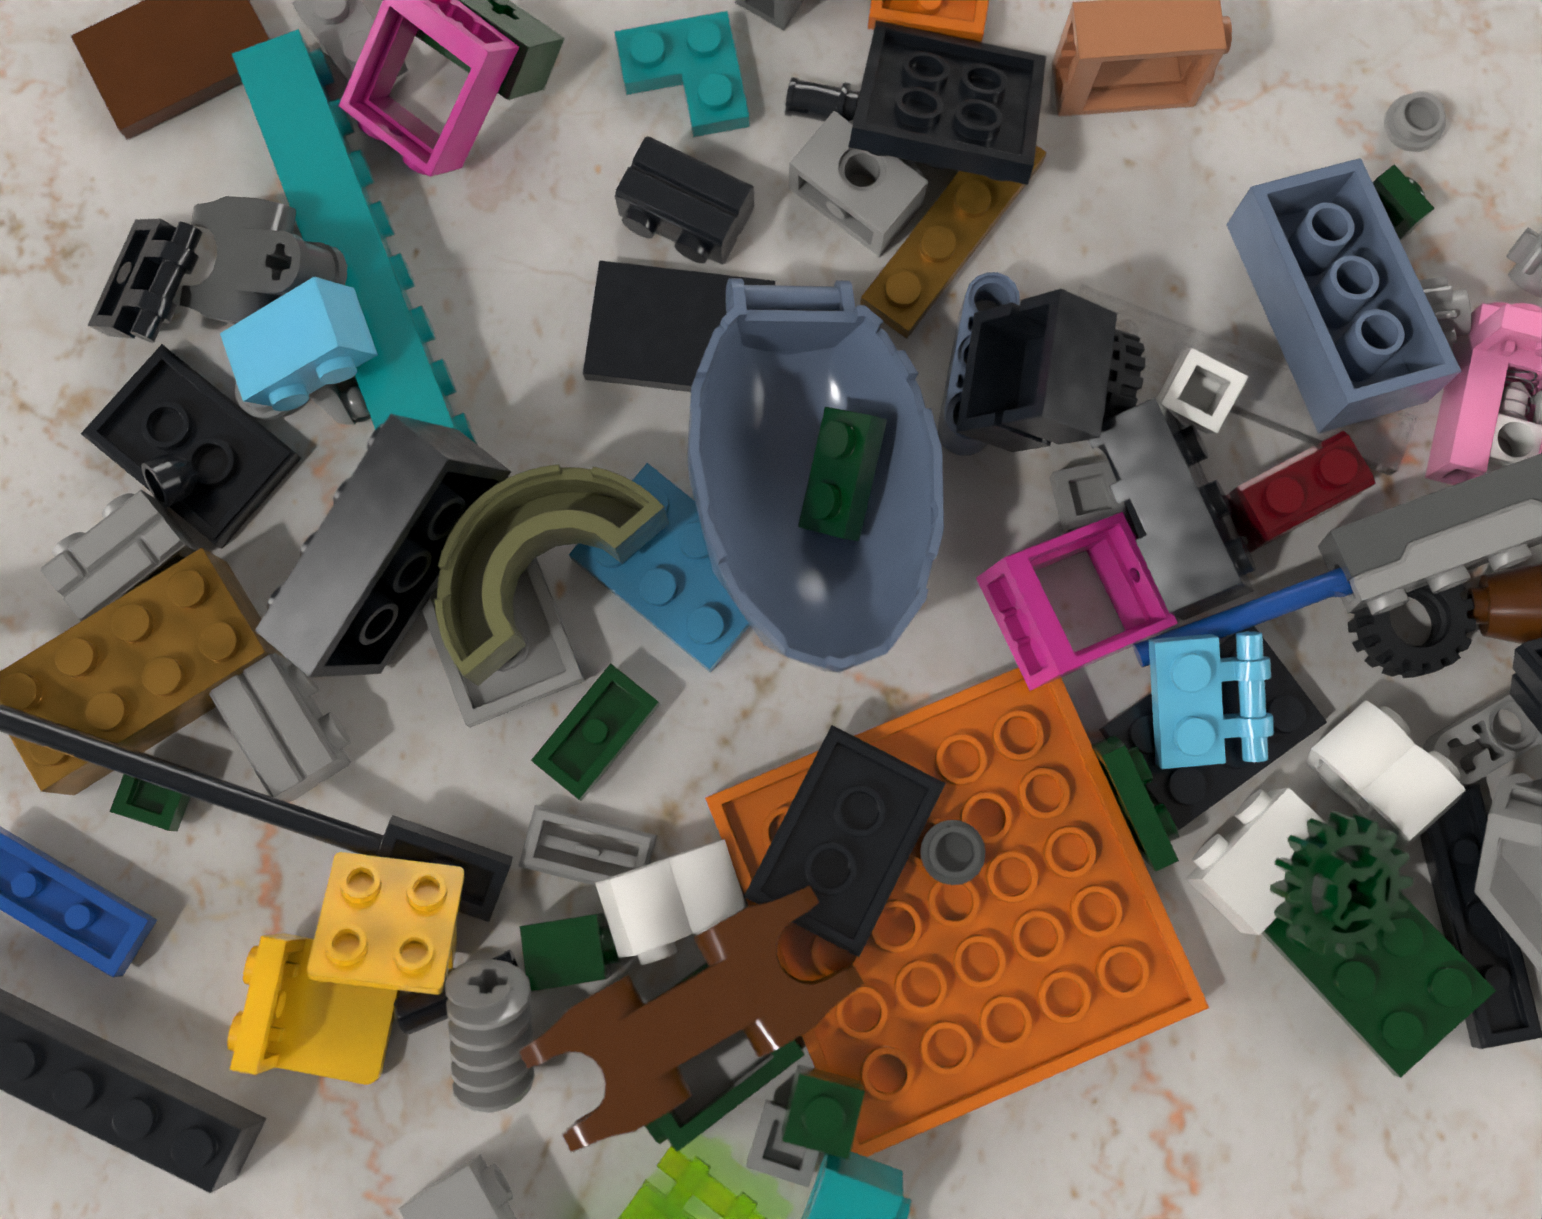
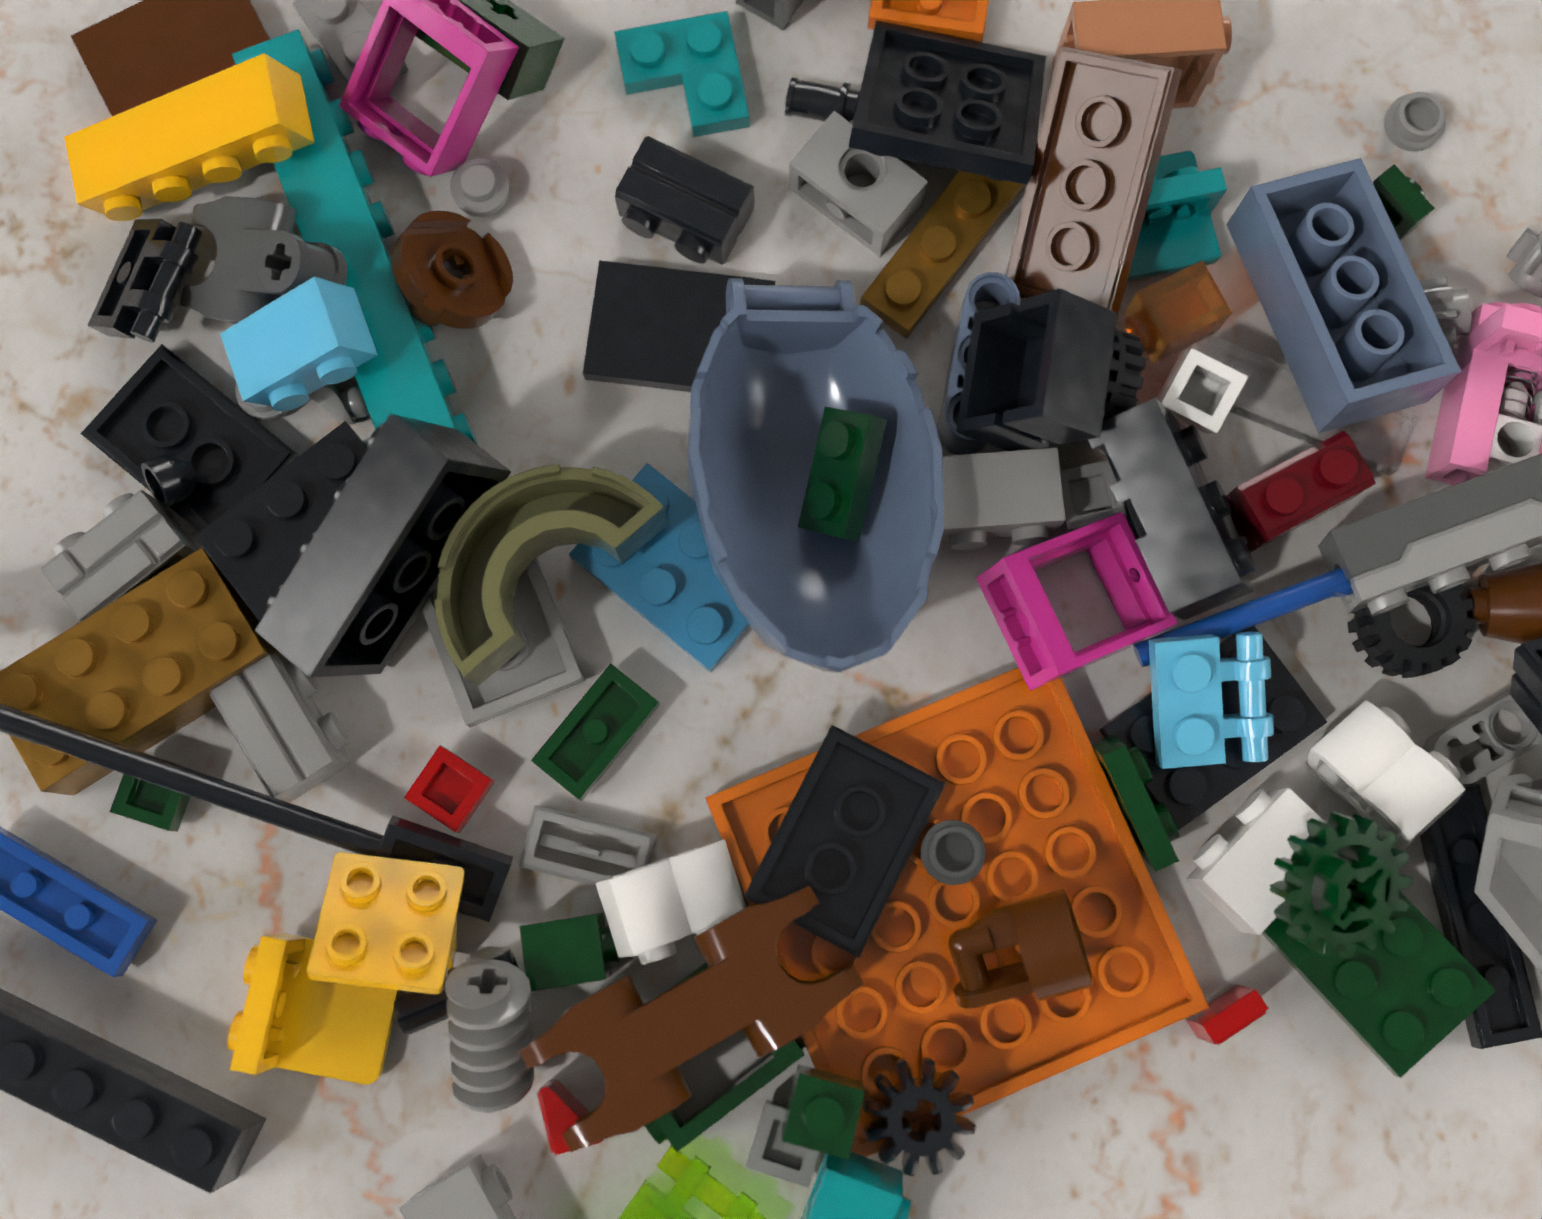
none -> yellow brick [64,53,315,221]
none -> black wedge [194,421,367,621]
none -> reddish brown plate [390,211,513,329]
none -> red plate [404,745,495,833]
none -> light grey plate [450,158,510,217]
none -> red slope [537,1079,603,1156]
none -> black gear [862,1057,976,1176]
none -> light grey brick [941,447,1066,550]
none -> reddish brown piece [948,889,1094,1008]
none -> tile [1006,46,1183,318]
none -> clear orange brick [1124,260,1232,364]
none -> teal bracket [1127,151,1227,281]
none -> red tile [1185,985,1269,1045]

